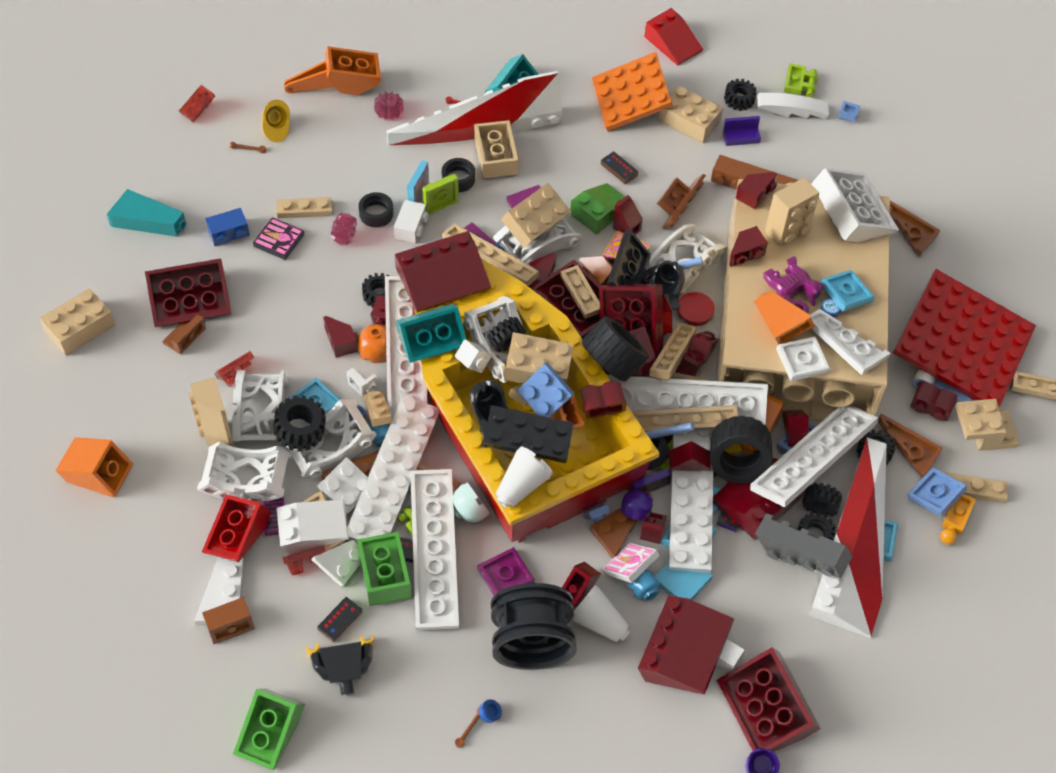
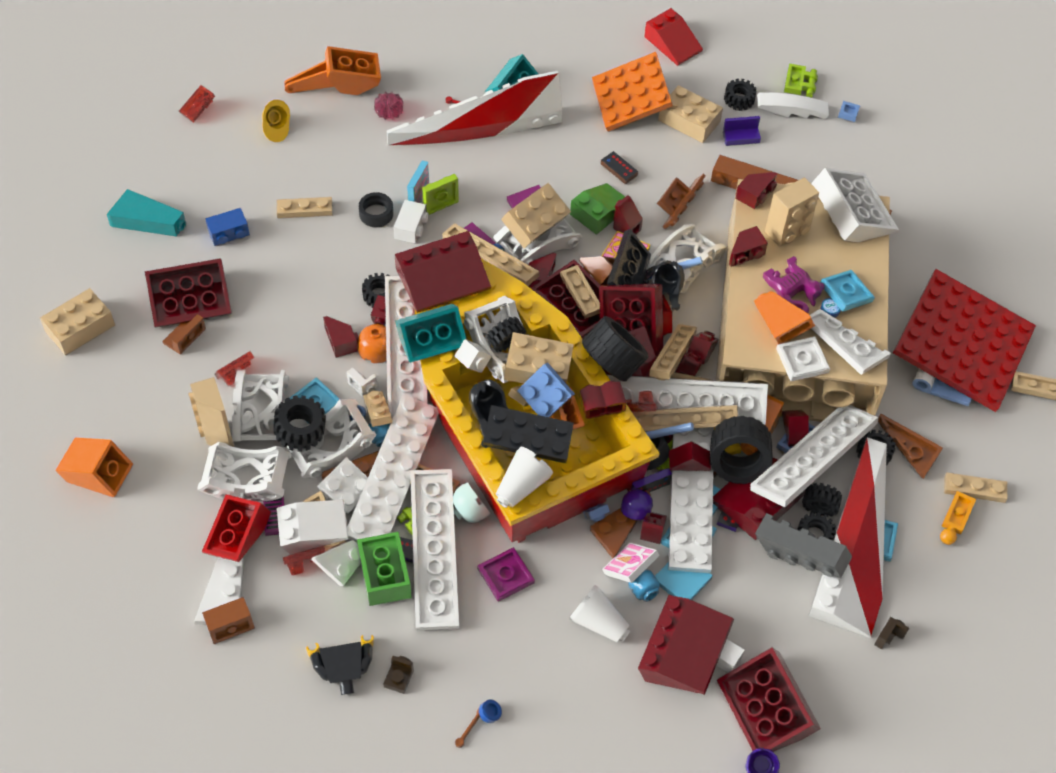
dark orange hinge [229,142,266,153] -> none
bright green slope [233,688,305,770] -> none
tile [253,217,305,260] -> none
black tile [317,597,362,642] -> none
clear pink gear [331,213,357,245] -> none
black tyre [441,158,475,192] -> none
tan brick [474,120,518,179] -> none
black wheel [490,583,577,670] -> none
dark red slope [562,561,601,610] -> none
red tile [677,292,715,326] -> none
dark orange wing [890,201,940,256] -> none
medium blue plate [907,467,967,518] -> none
dark red brick [910,381,958,421] -> none
tan bracket [955,399,1020,451] -> none
none -> dark brown bracket [383,656,414,694]
none -> clear red hinge [626,391,658,412]
none -> dark brown bracket [874,617,909,649]

